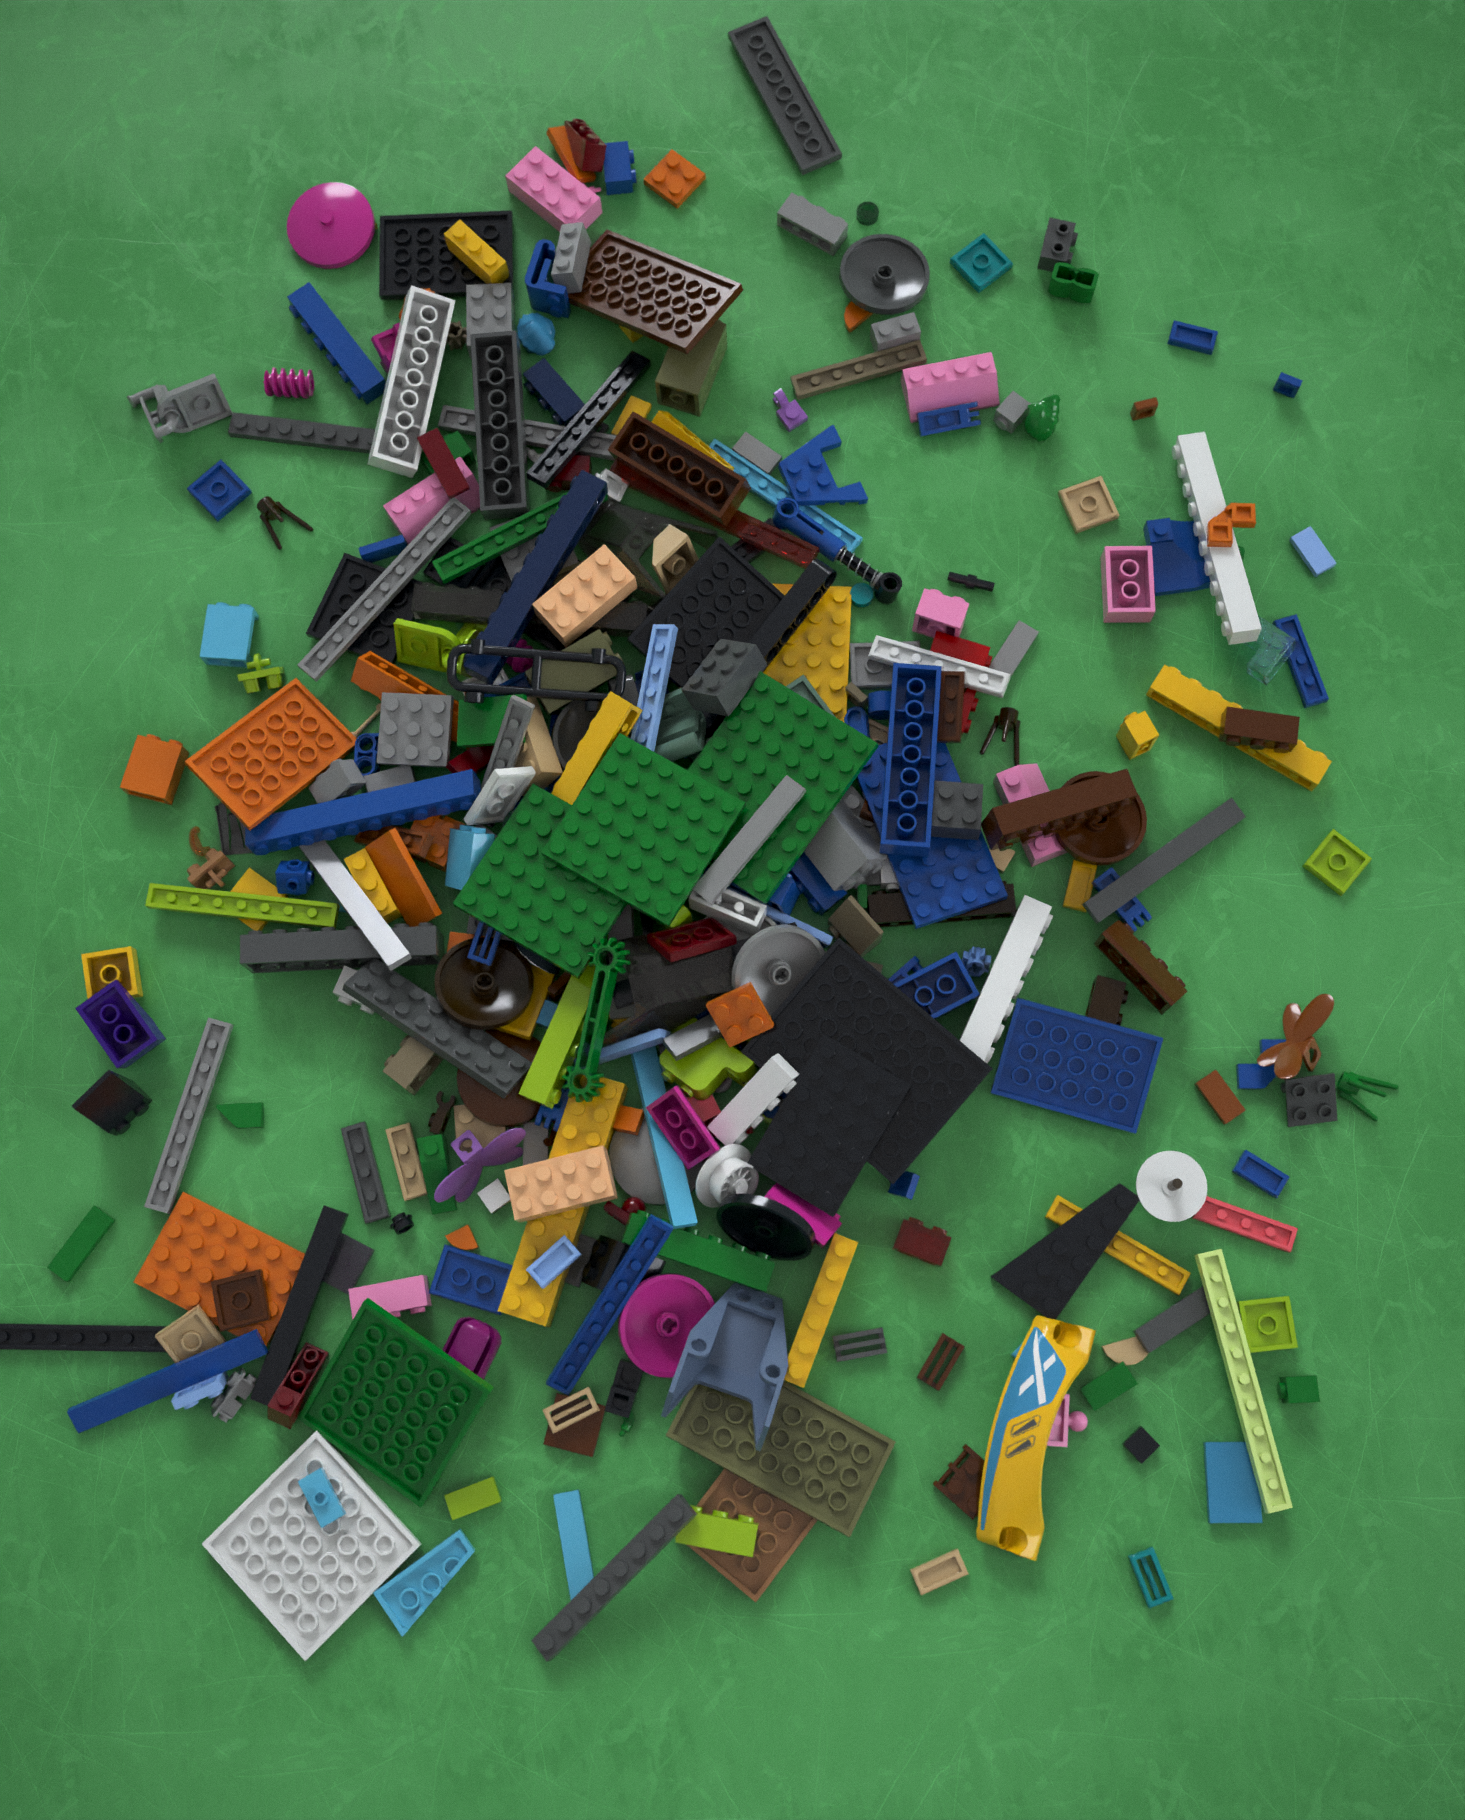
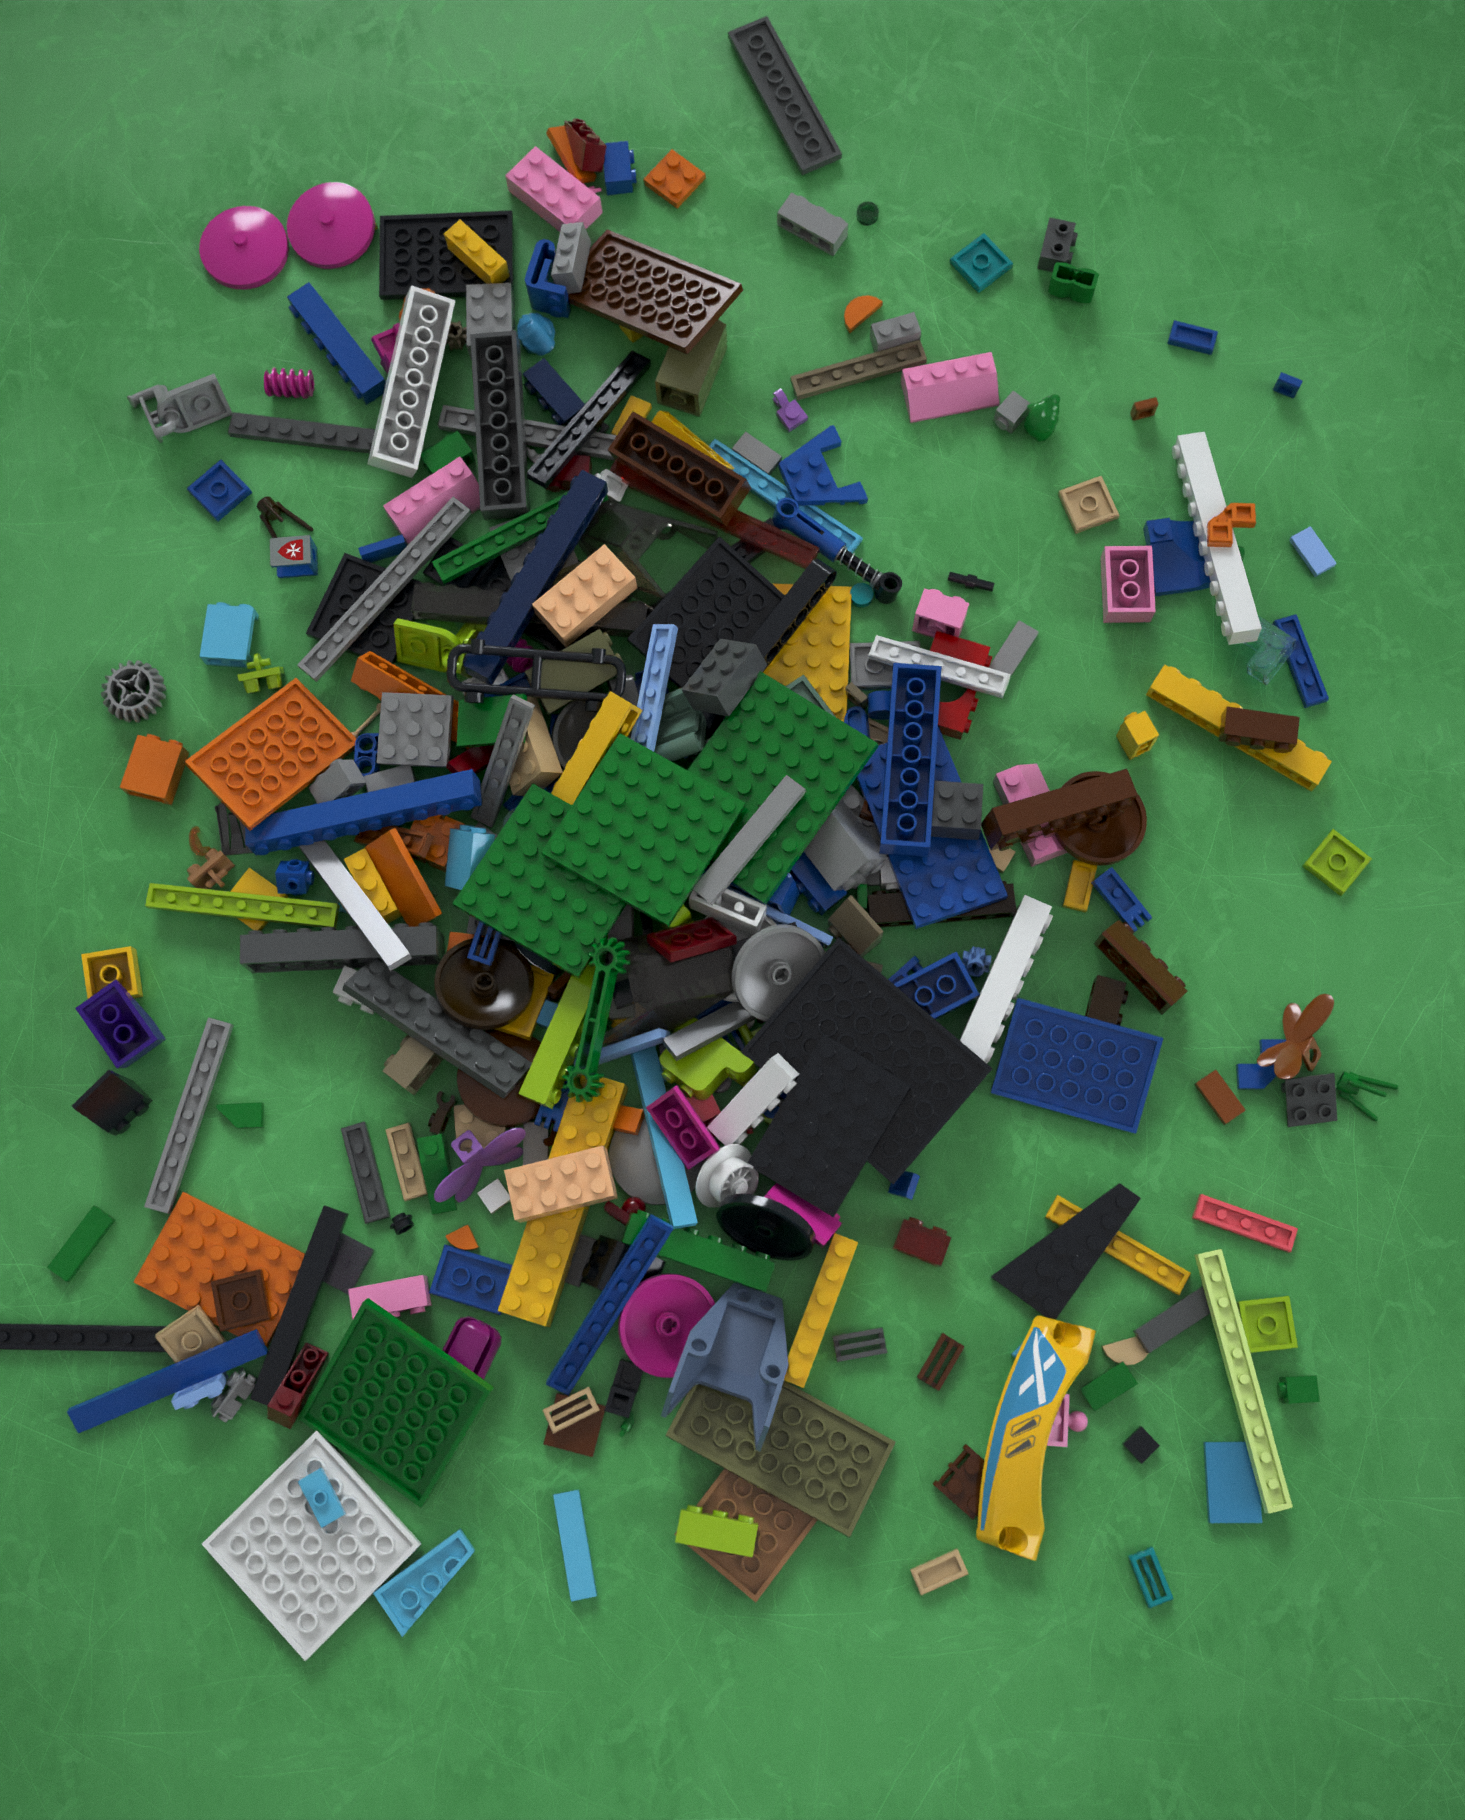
dark red tile [417,428,470,500] -> none
lime tile [444,1476,502,1520] -> none
white tile [464,766,536,825] -> none
light blue tile [526,1235,582,1289] -> none
dark grey plate [531,1494,697,1662] -> none
tan slope [652,524,699,595] -> none
orange plate [706,982,774,1048] -> none
dark grey dish [839,234,930,315] -> none
blue hinge [916,402,981,436] -> none
reddish brown tile [937,671,965,743] -> none
dark brown plant [980,707,1021,766] -> none
dark grey tile [1082,797,1246,924] -> none
white piece [1136,1151,1207,1222] -> none
blue tile [1232,1150,1289,1199] -> none
none -> light grey gear [101,660,167,723]
none -> dark pink dish [199,206,289,290]
none -> piece [270,535,318,578]

